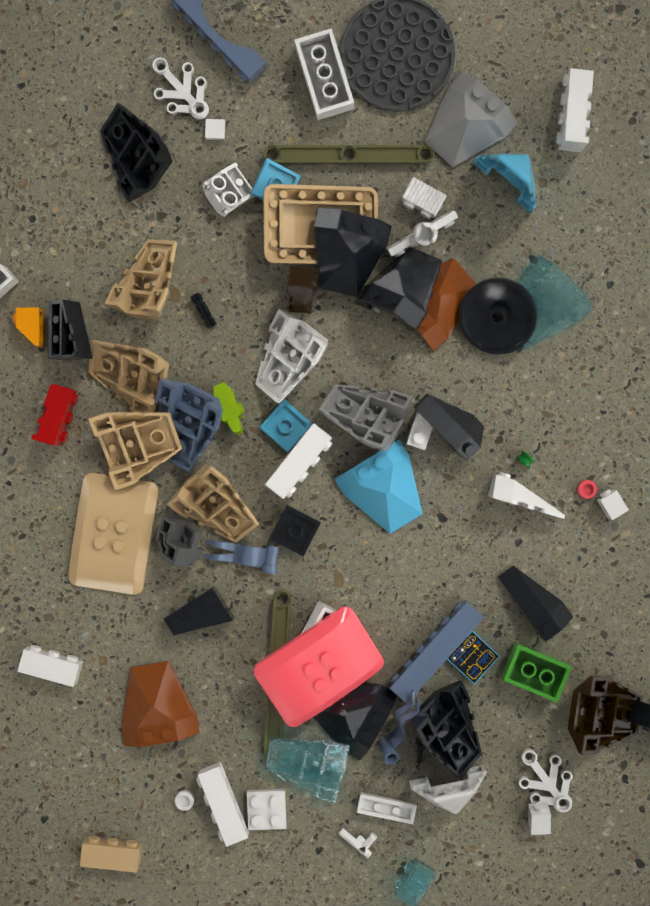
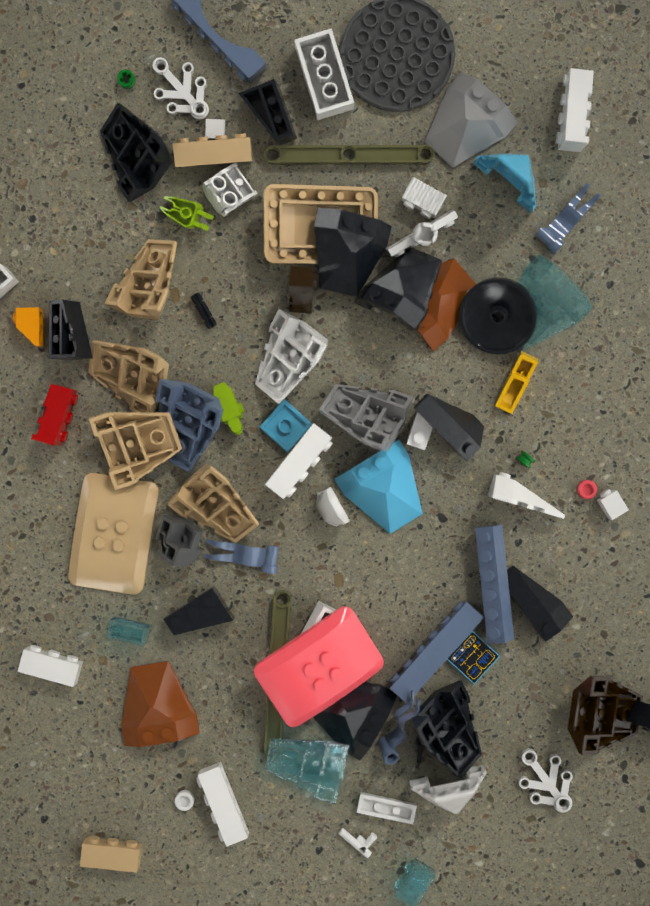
white plate [247,789,287,830] -> none
medium azure tile [250,158,301,200] -> none
black plate [270,505,321,557] -> none
bright green brick [501,641,572,703] -> none
white brick [528,802,551,835] -> none
none -> clear light blue brick [107,616,151,646]
none -> green bush [117,69,136,89]
none -> lime hinge [160,196,214,231]
none -> tan brick [172,133,253,167]
none -> black wedge [238,79,298,145]
none -> white slope [316,487,350,526]
none -> sand blue brick [475,524,514,643]
none -> yellow slope [495,351,538,414]
none -> sand blue flag [535,183,601,254]

